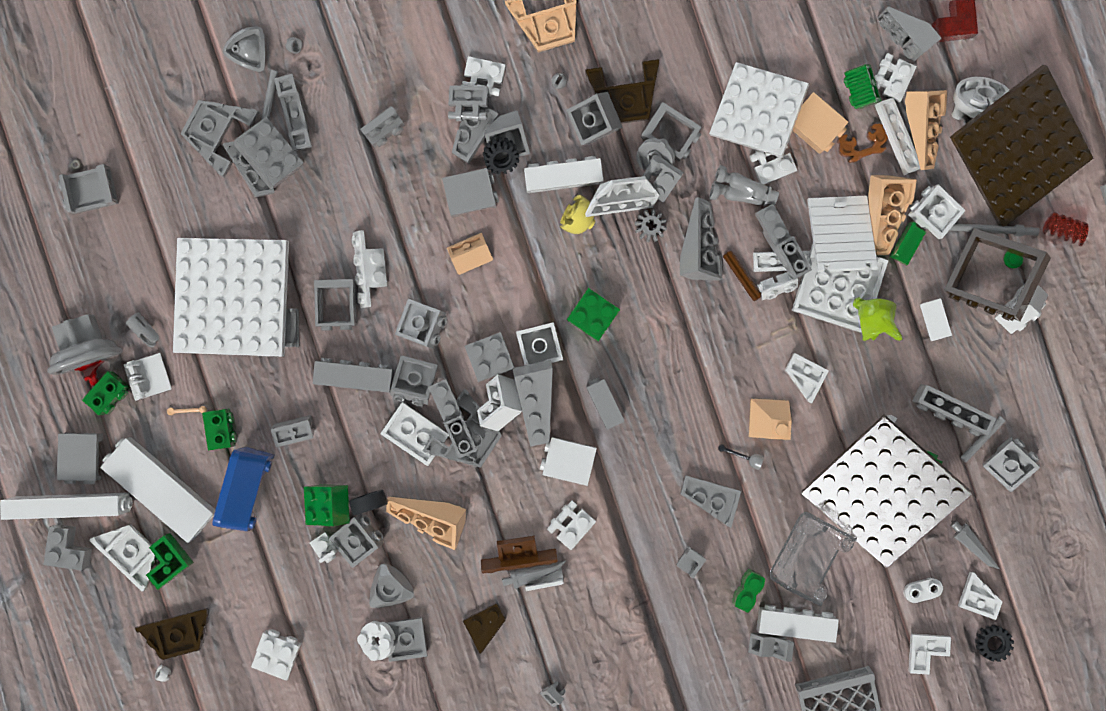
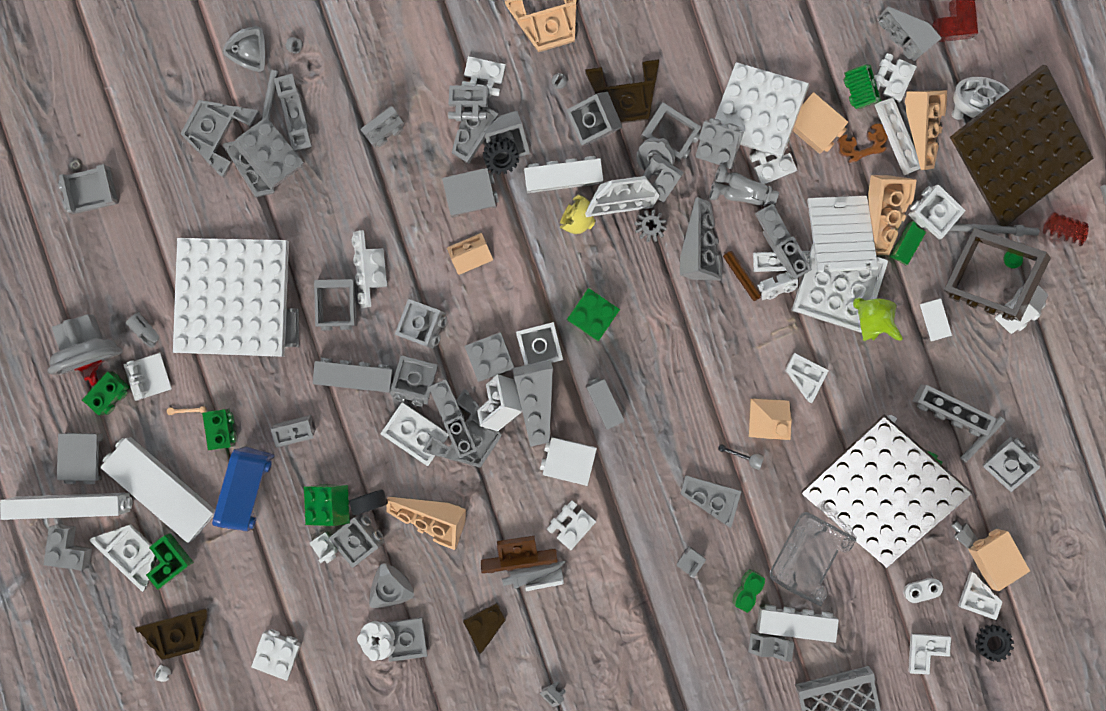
none -> light grey plate [695,118,744,169]
none -> light nougat brick [968,529,1030,591]

